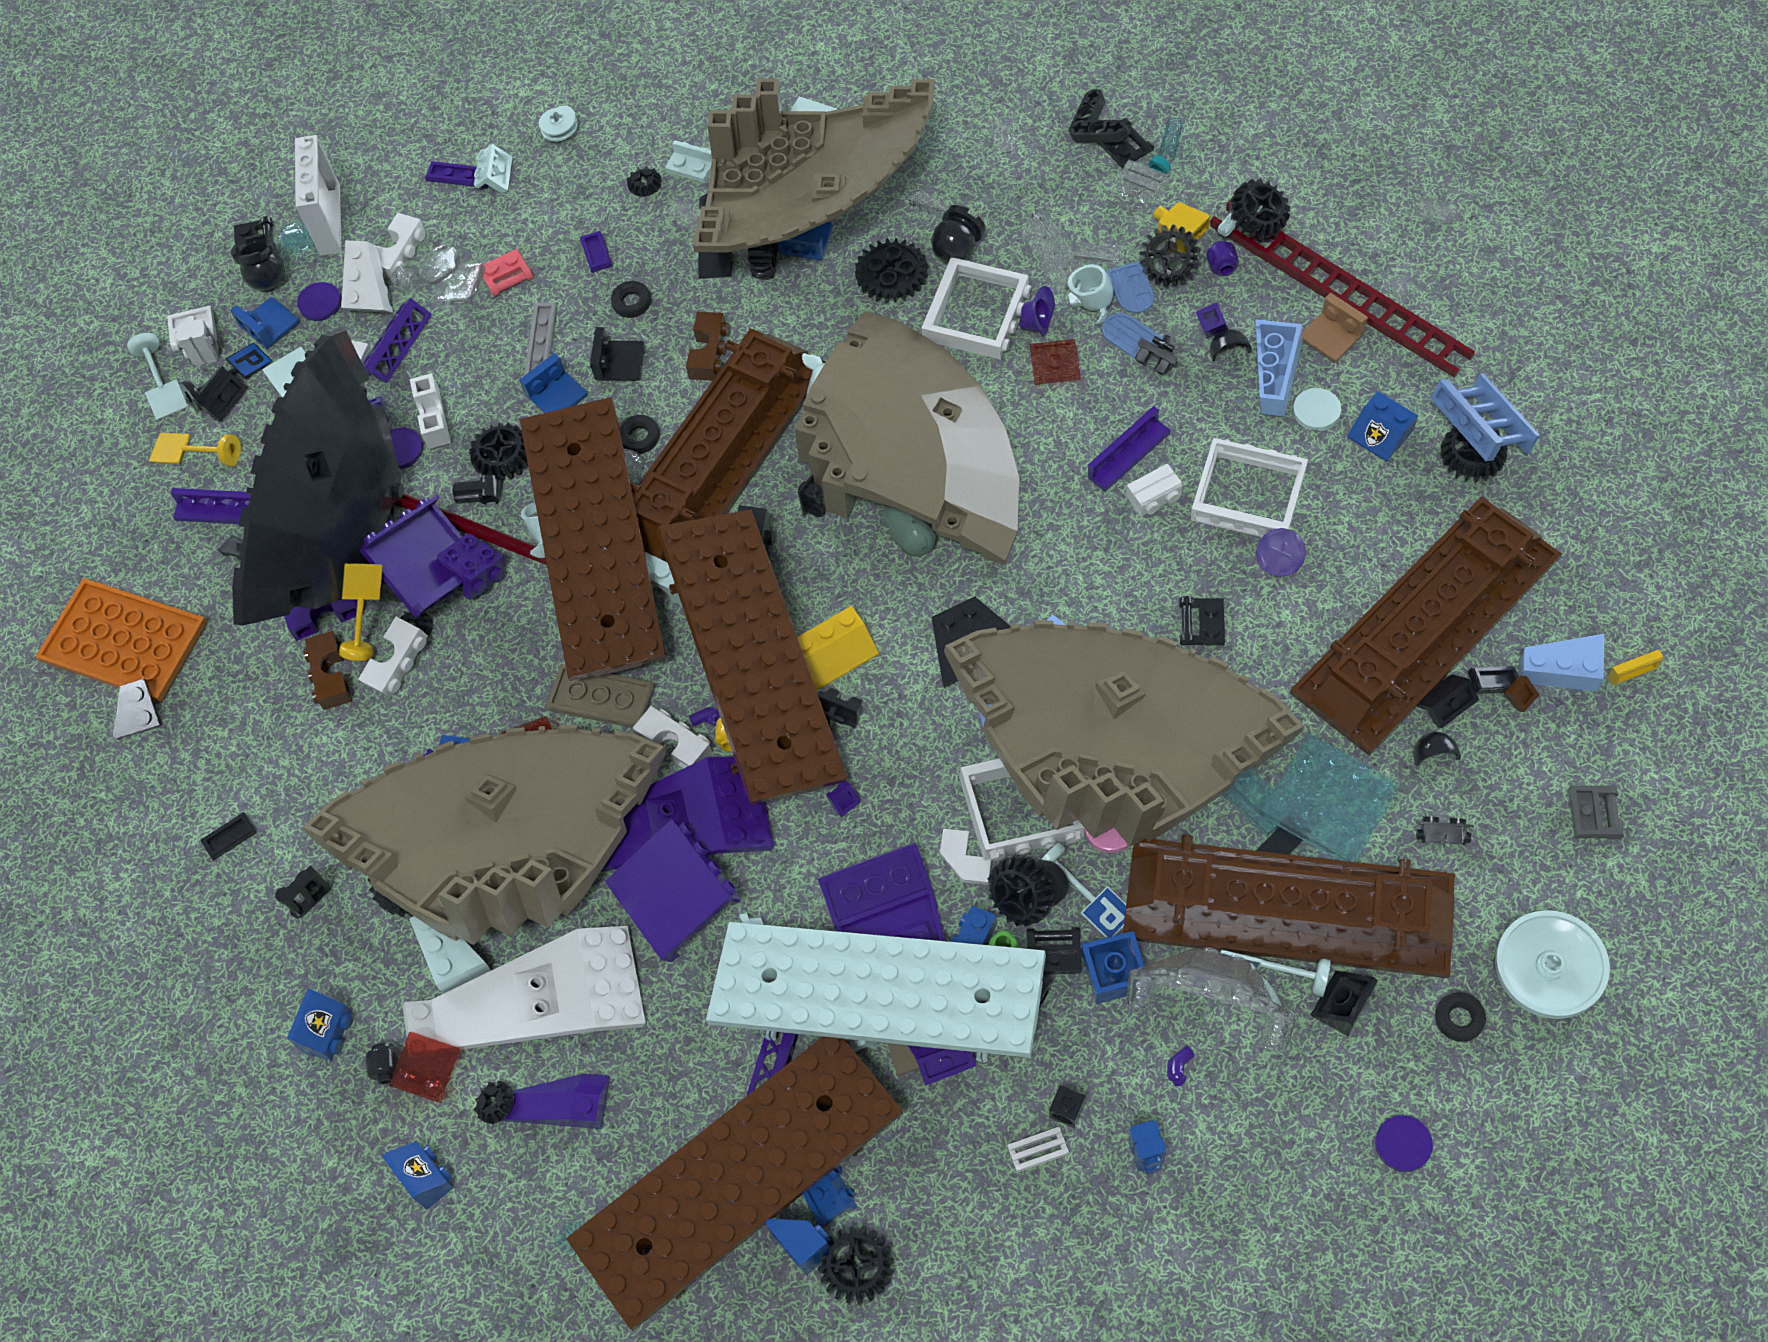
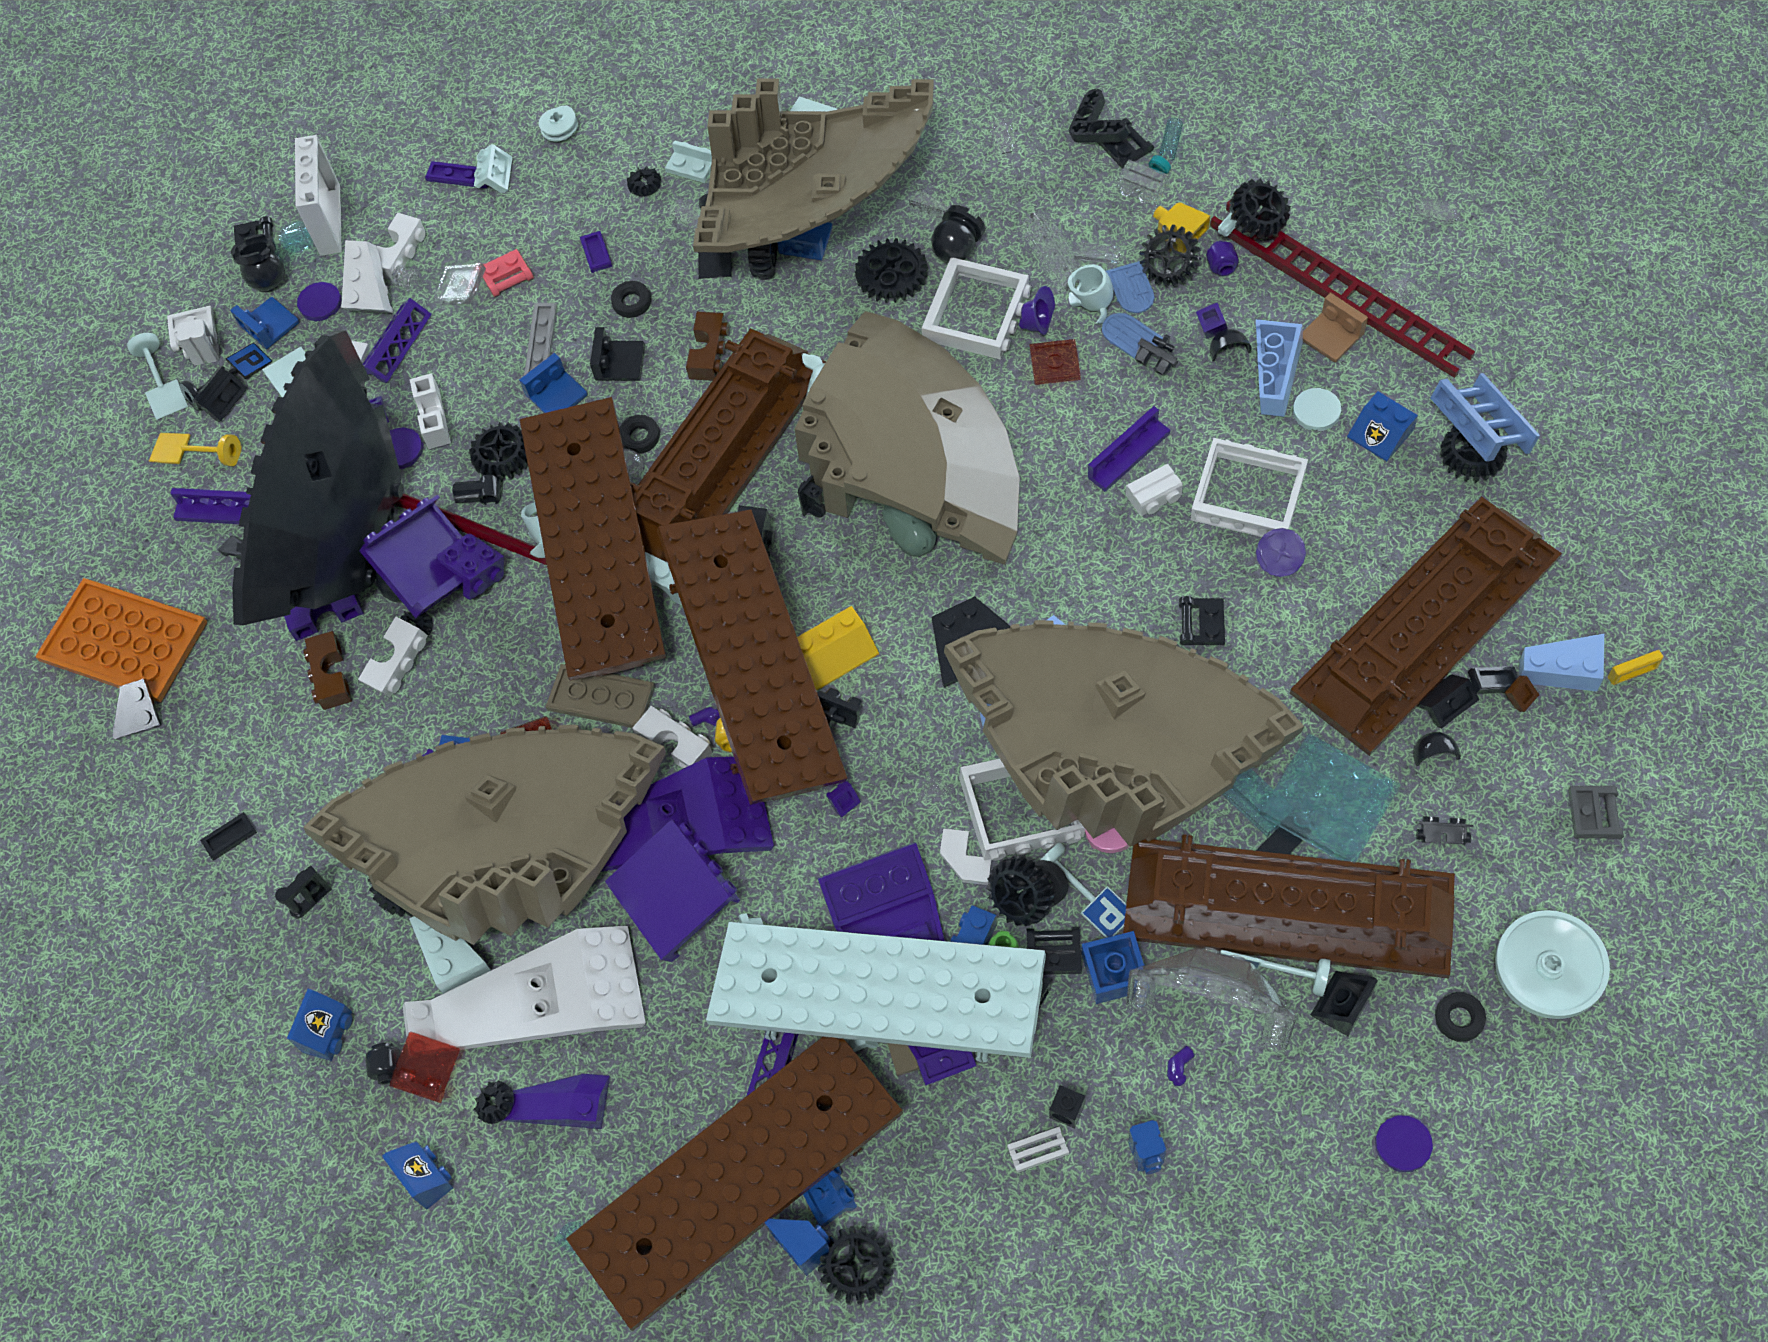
yellow piece [339,564,382,661] -> none
clear tile [419,245,460,285] -> none

